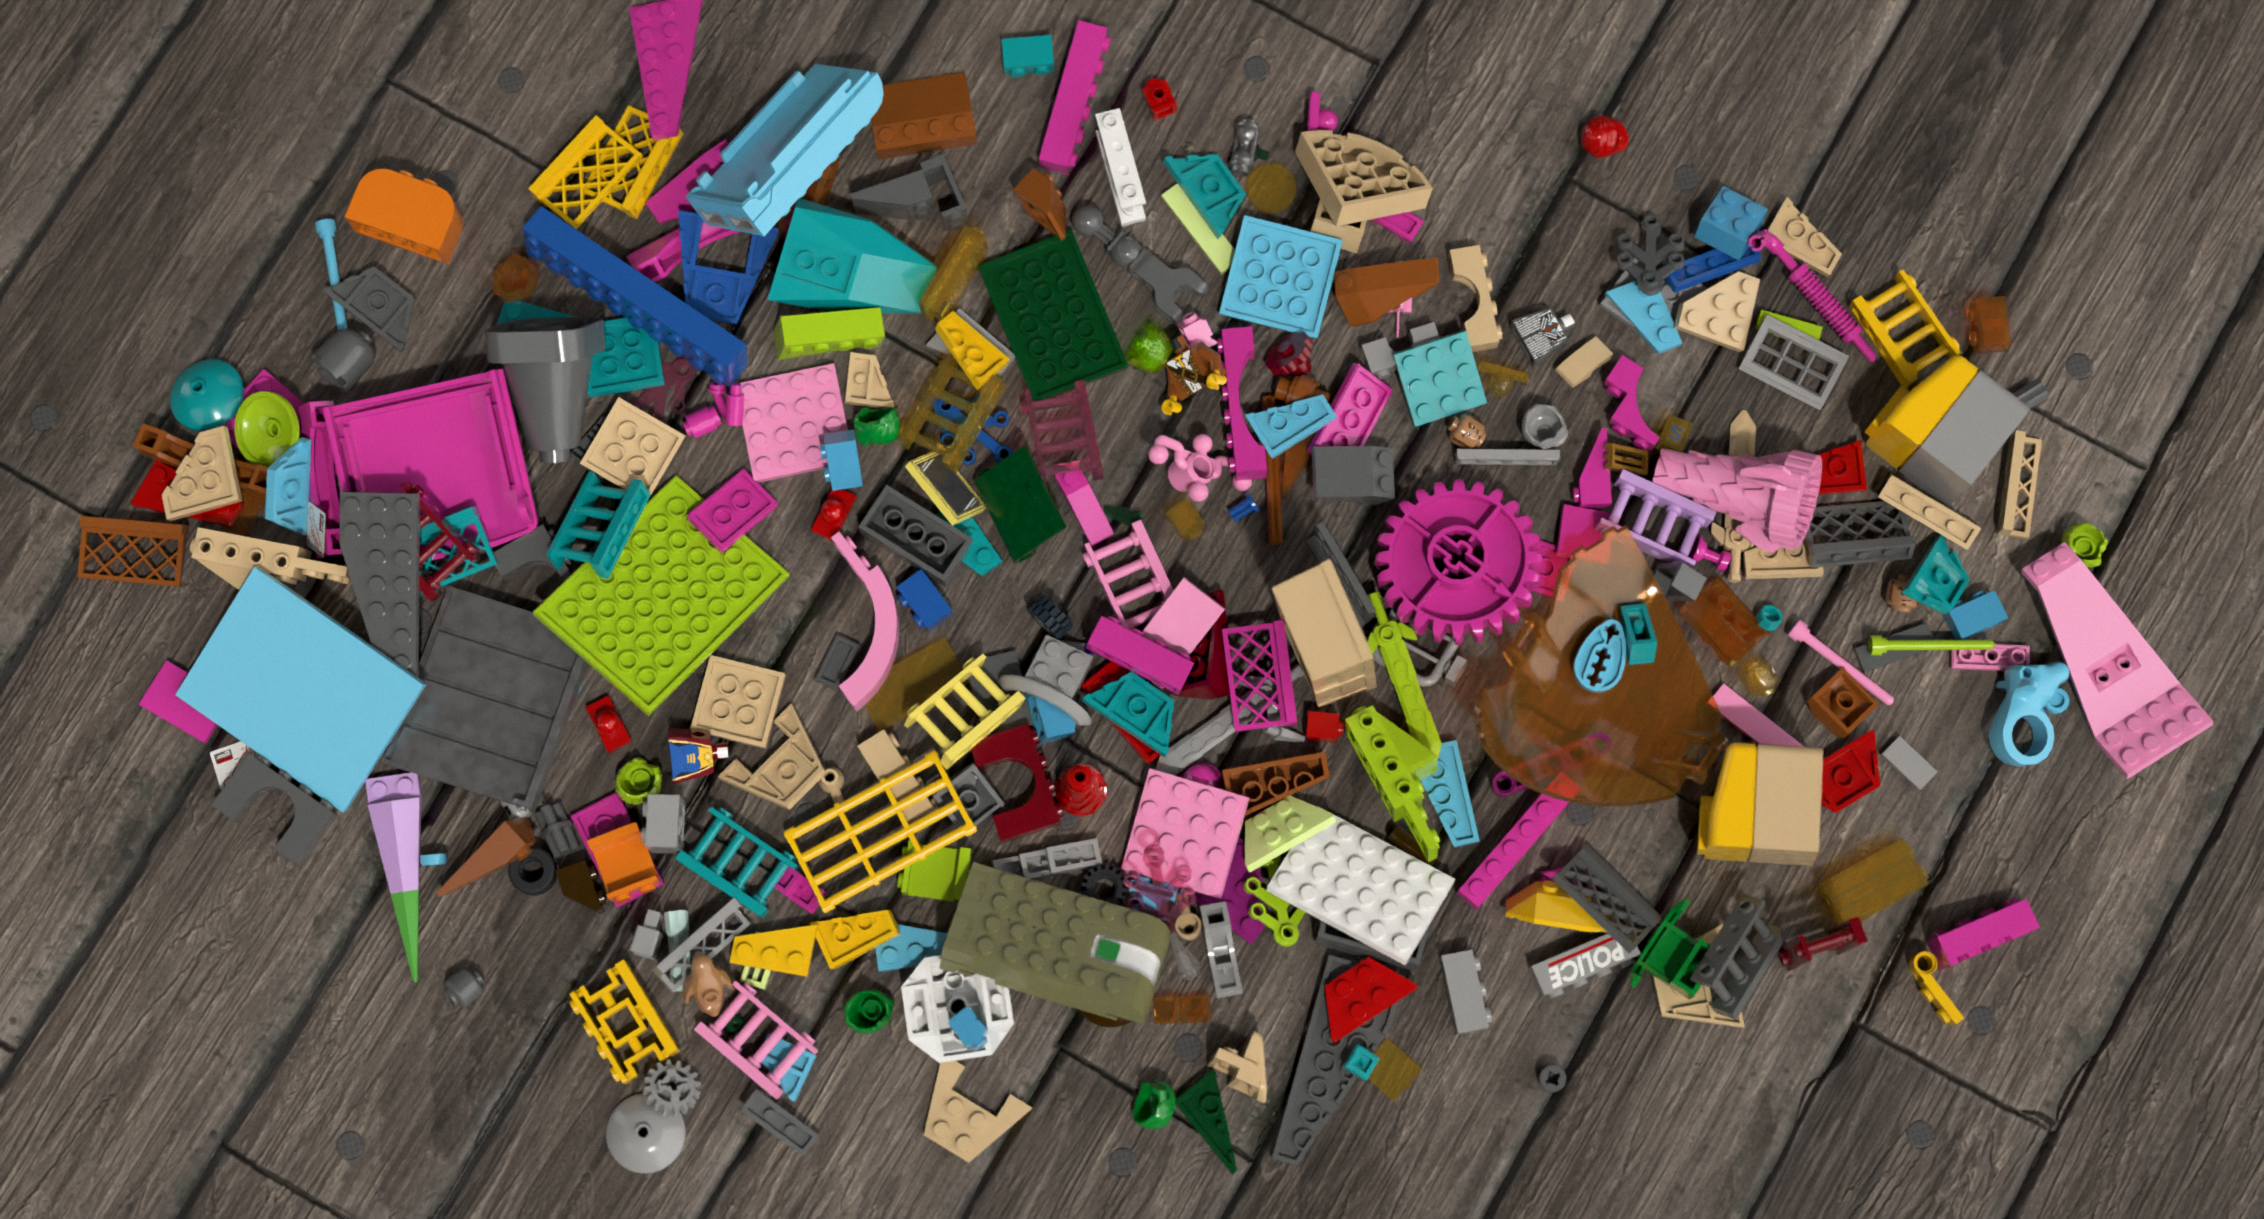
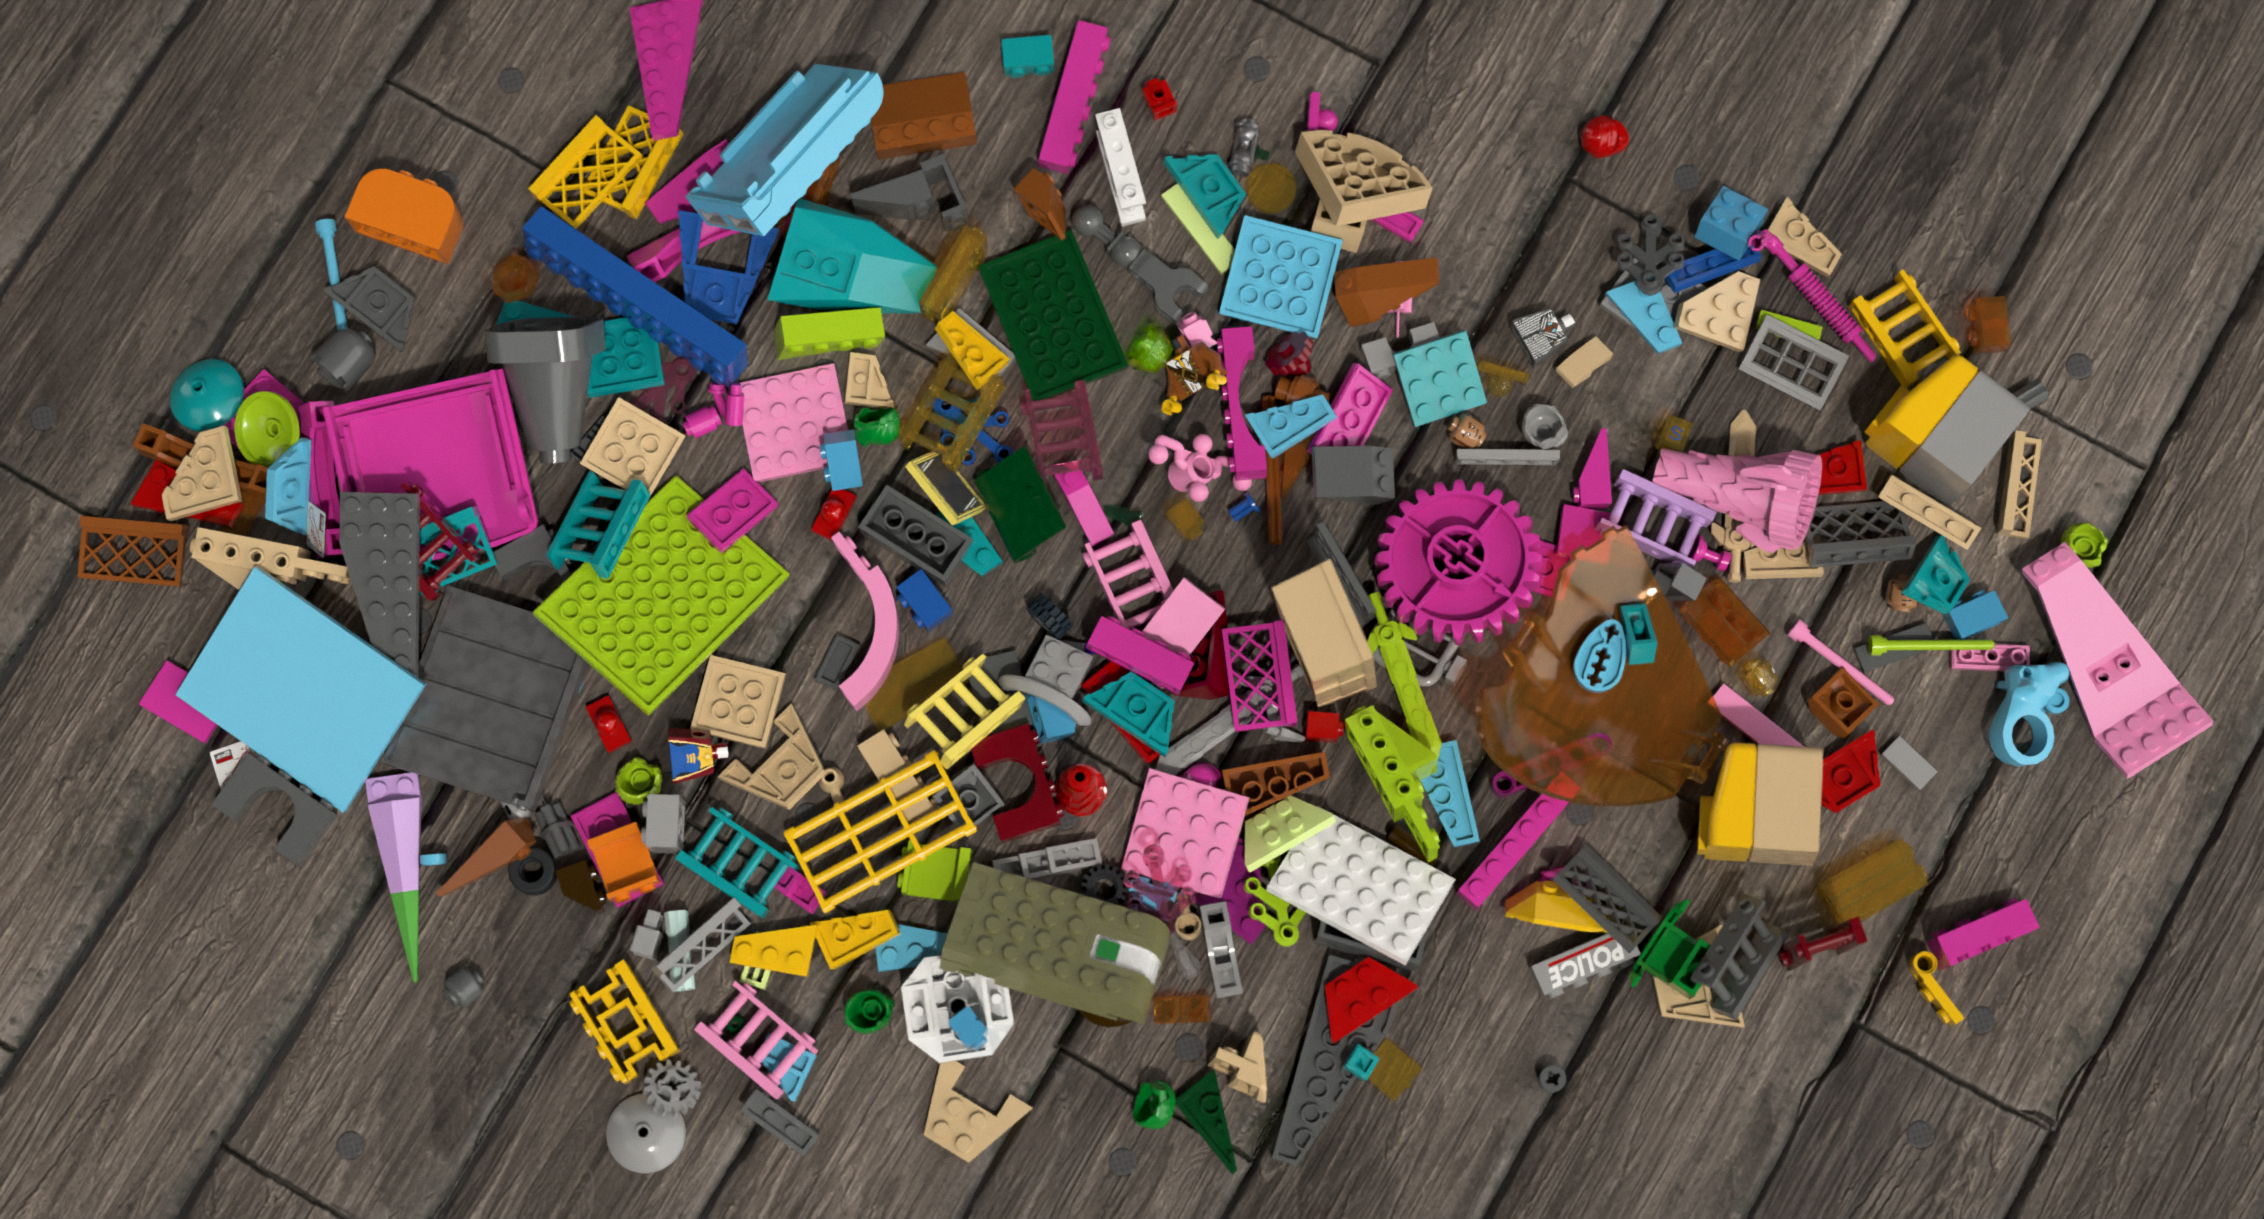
medium nougat animal [683,951,734,1017] -> none
light grey brick [1439,950,1492,1035] -> none
tan arch [1448,245,1502,352] -> none
dark pink arch [1603,355,1660,451] -> none
pearl gold tile [1604,443,1648,477] -> none
teal tile [1755,605,1783,631] -> none

